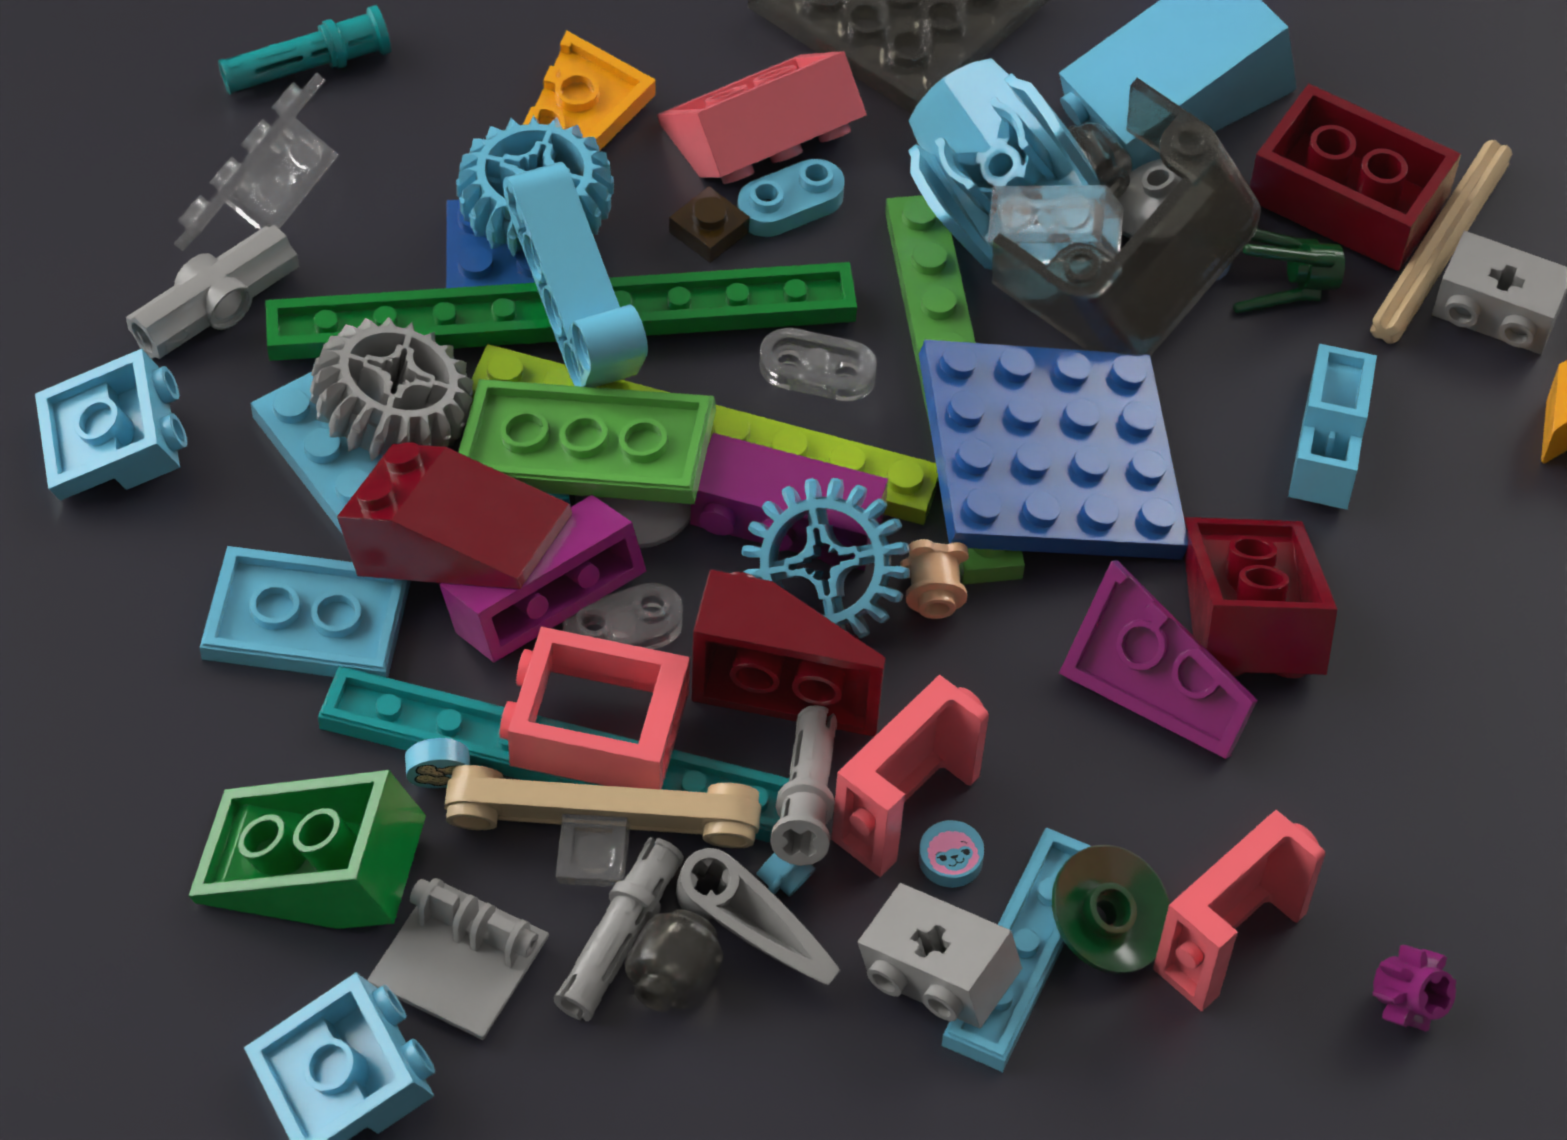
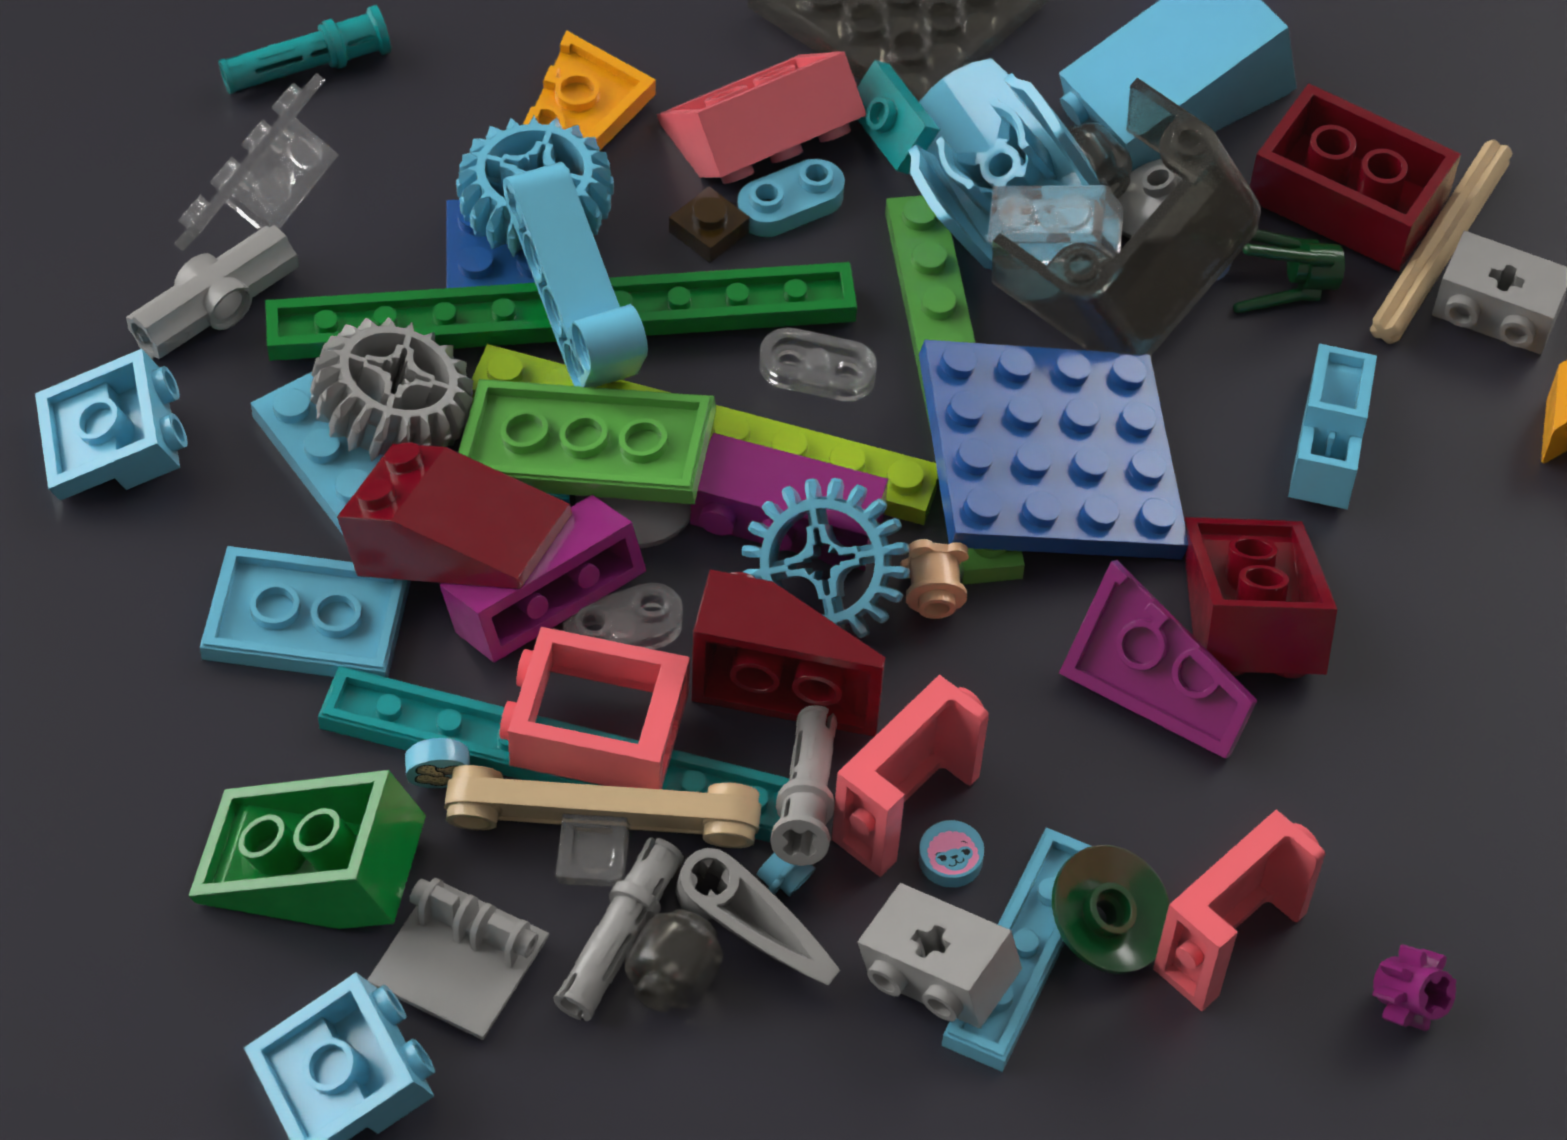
none -> teal plate [857,60,940,175]

